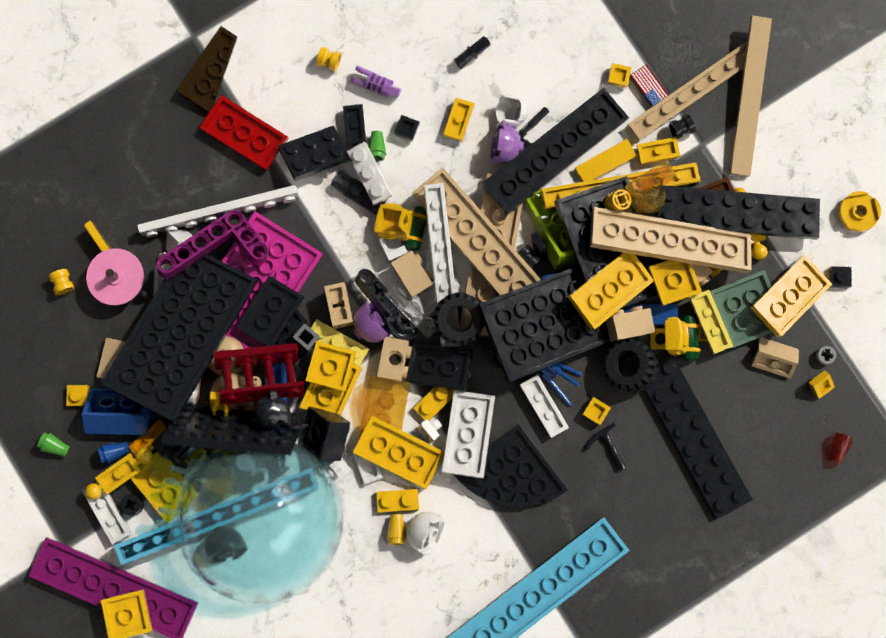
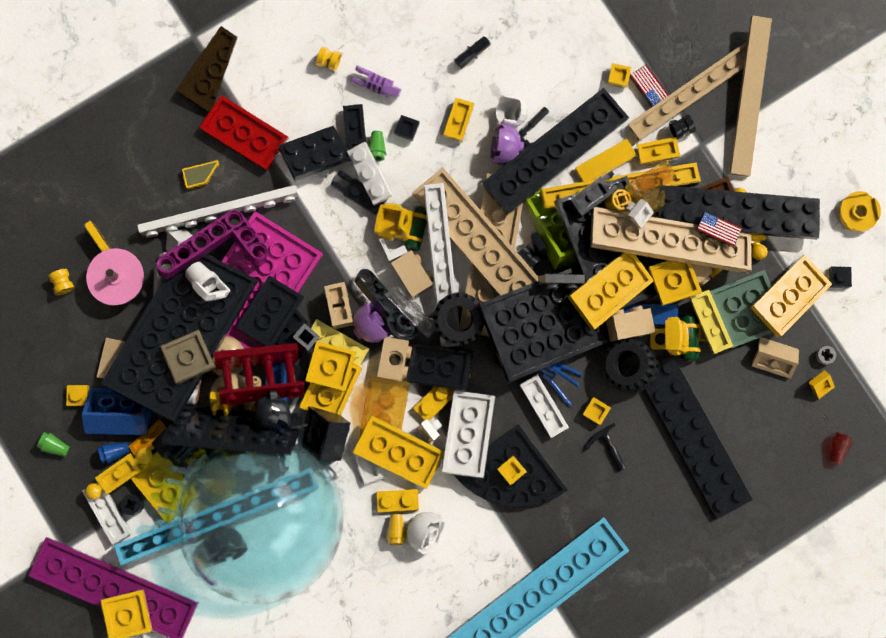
none -> dark tan tile [160,330,215,385]
none -> olive tile [182,160,220,190]
none -> white piece [185,262,230,301]
none -> yellow plate [497,456,526,485]
none -> dark grey plate [538,274,585,290]
none -> black hinge [567,171,621,217]
none -> white tile [626,199,654,228]
none -> tile [695,211,742,248]

